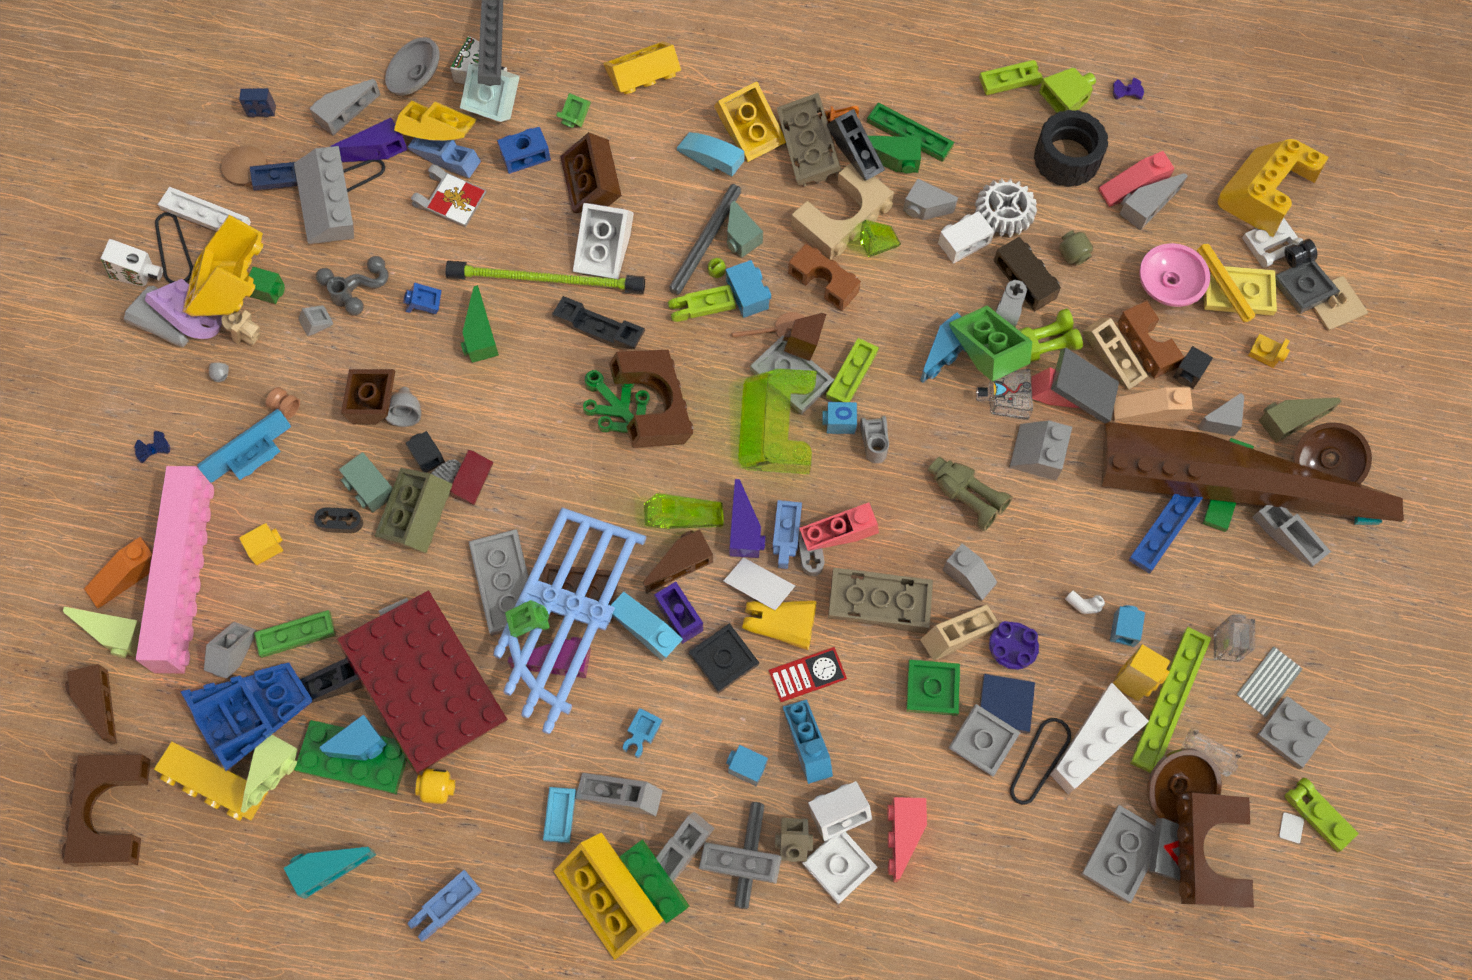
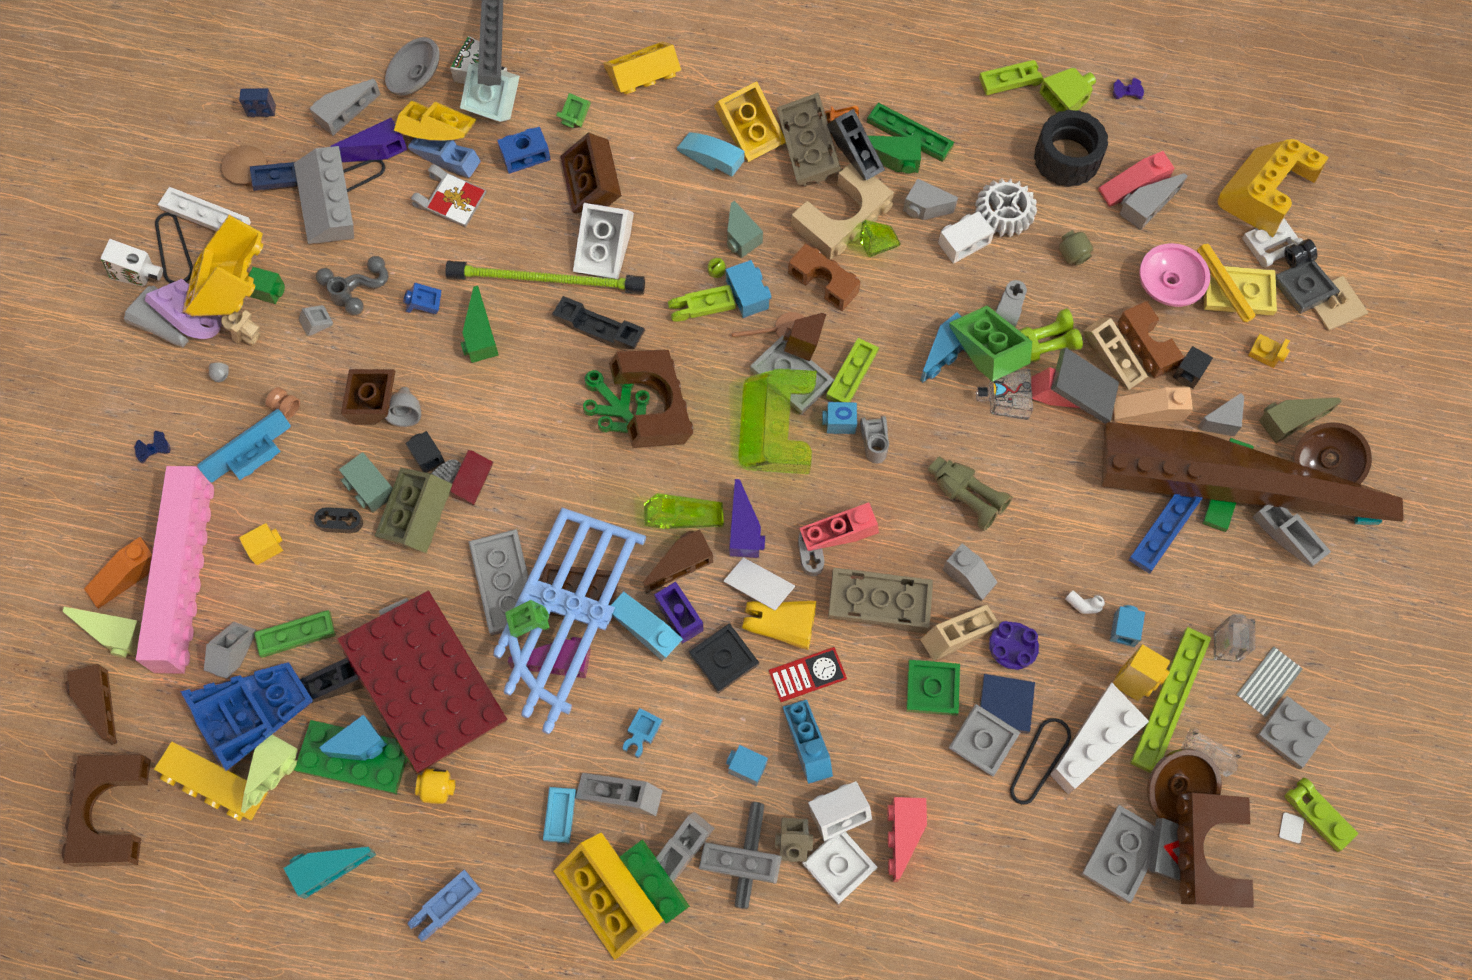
dark grey axle [669,184,741,295] -> none
medium blue hinge [773,500,802,569] -> none
dark brown brick [994,237,1061,312] -> none
light grey slope [1009,420,1072,481] -> none

